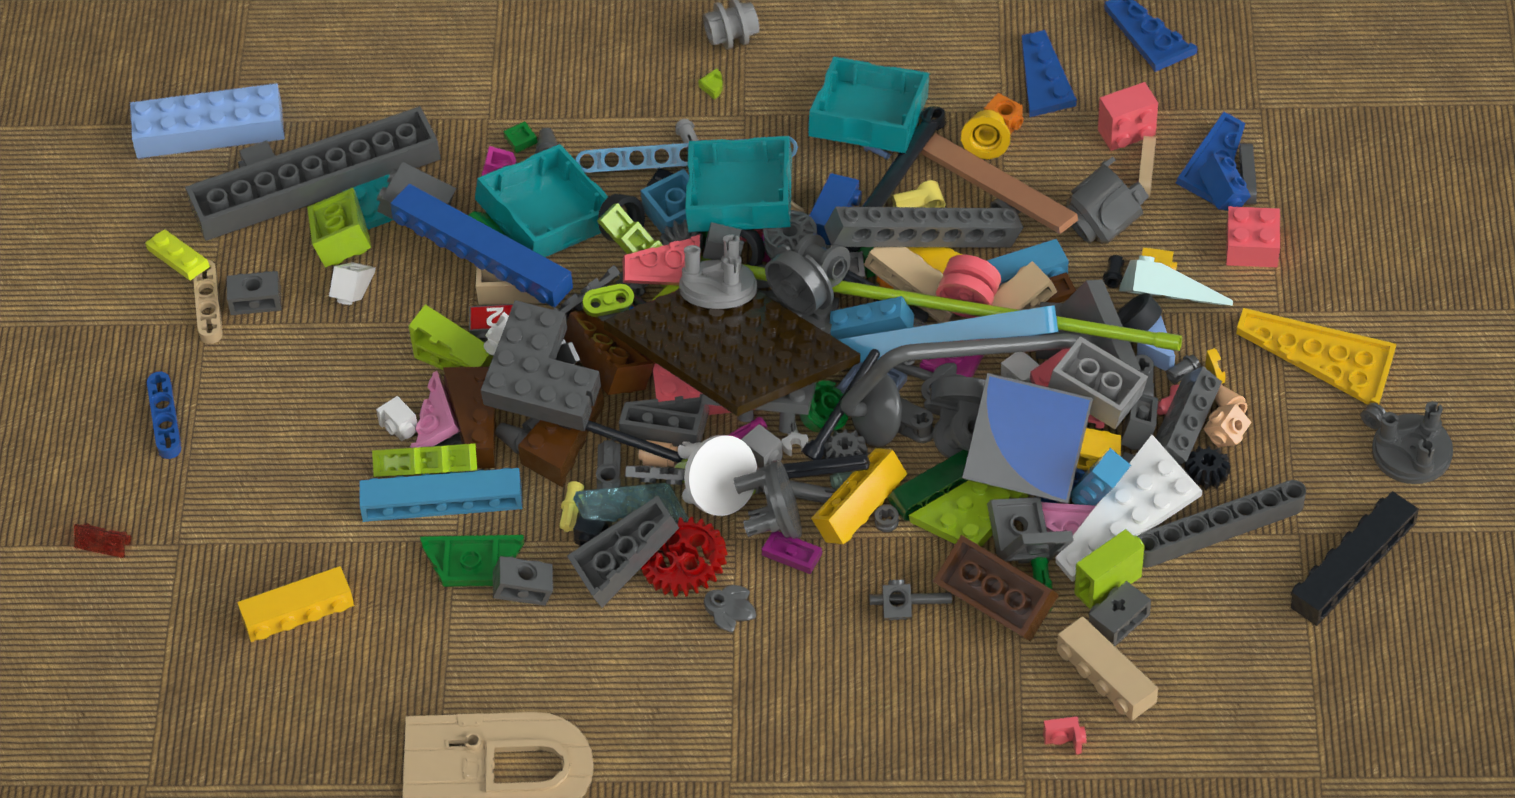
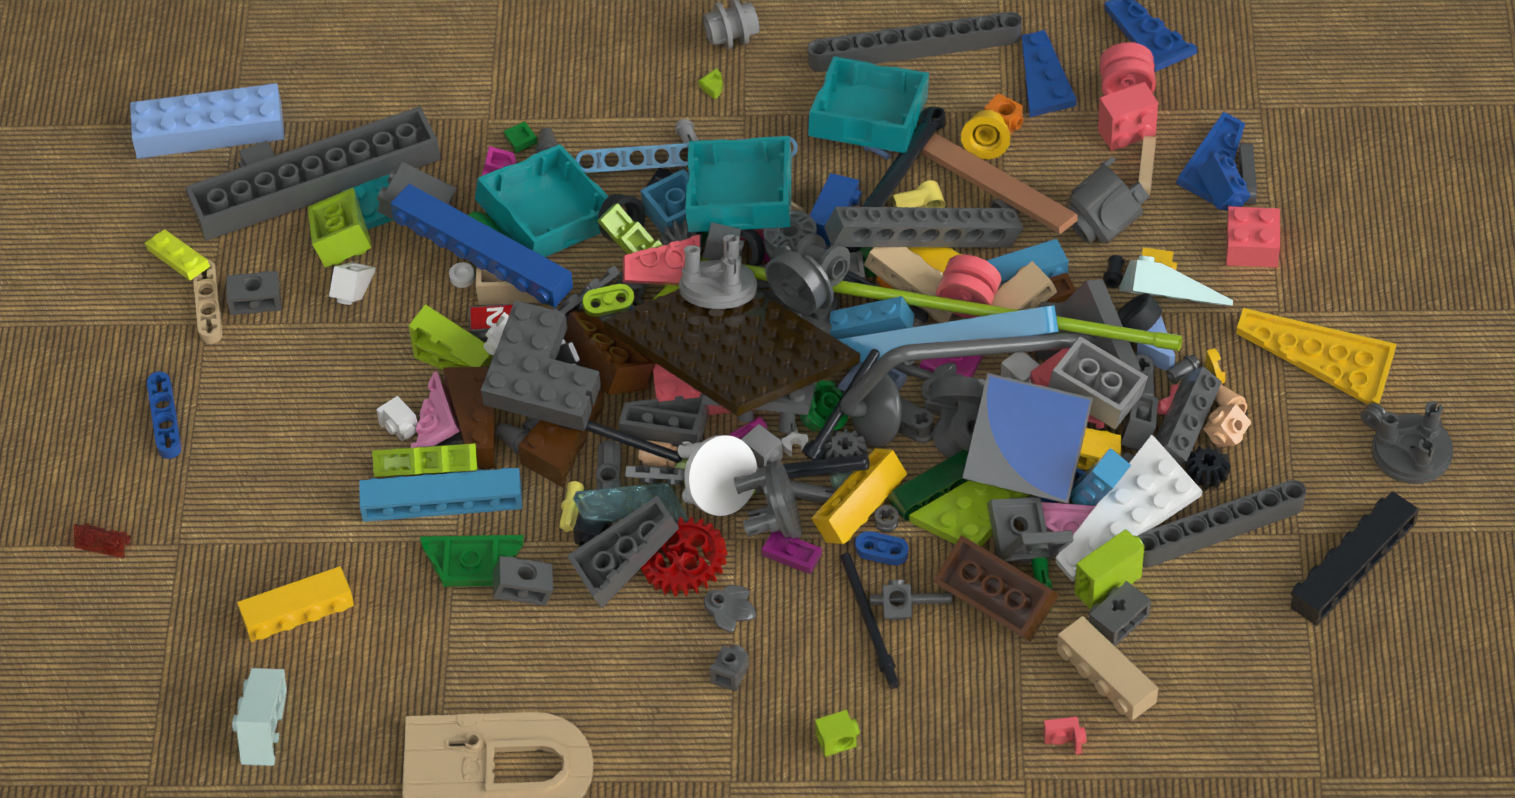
none -> light aqua wedge [232,668,287,766]
none -> white tile [449,262,475,288]
none -> dark grey brick [710,645,749,692]
none -> dark grey beam [808,12,1022,72]
none -> lime brick [815,710,860,757]
none -> black bar [840,553,900,689]
none -> blue plate [855,531,909,565]
none -> coral wheel [1099,42,1156,96]

